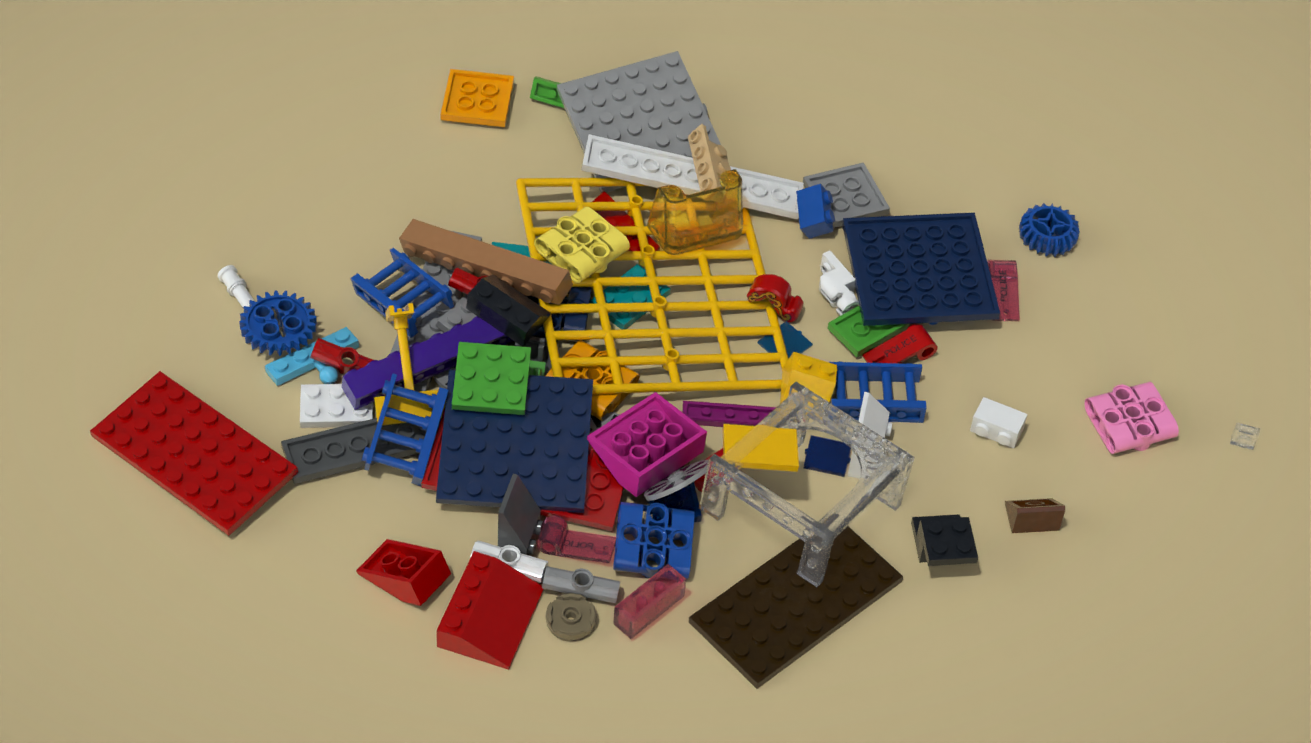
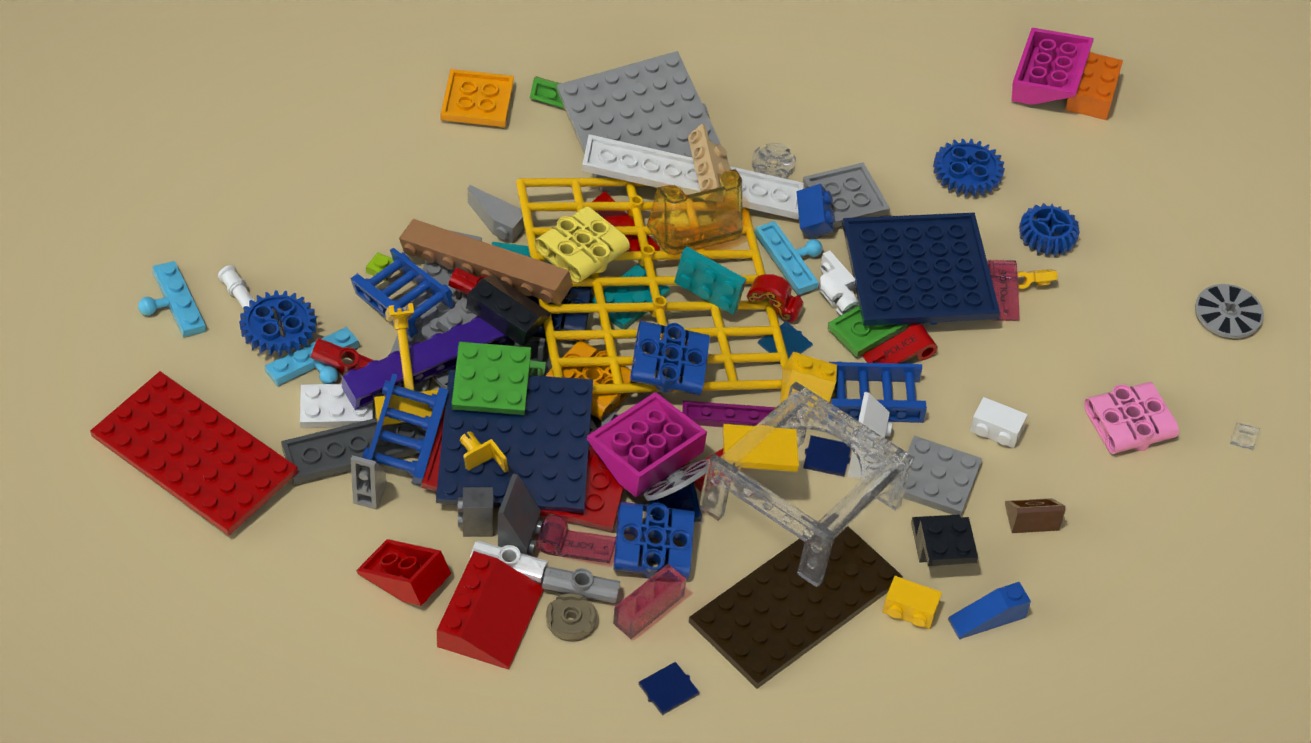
none -> medium azure plate [138,261,206,337]
none -> light grey slope [351,455,386,510]
none -> lime plate [366,252,394,281]
none -> flat silver brick [458,487,493,537]
none -> yellow bracket [460,431,509,473]
none -> light grey slope [468,185,525,244]
none -> blue connector [630,320,710,395]
none -> clear blue piece [638,662,700,715]
none -> teal plate [674,247,746,315]
none -> clear plate [752,143,796,179]
none -> medium azure plate [755,221,823,295]
none -> yellow brick [882,576,942,629]
none -> light grey plate [892,436,982,516]
none -> blue gear [933,139,1005,197]
none -> blue slope [948,582,1031,639]
none -> dark pink slope [1011,27,1094,105]
none -> yellow plate [1015,269,1058,289]
none -> orange brick [1065,52,1123,120]
none -> light grey piece [1195,284,1264,339]

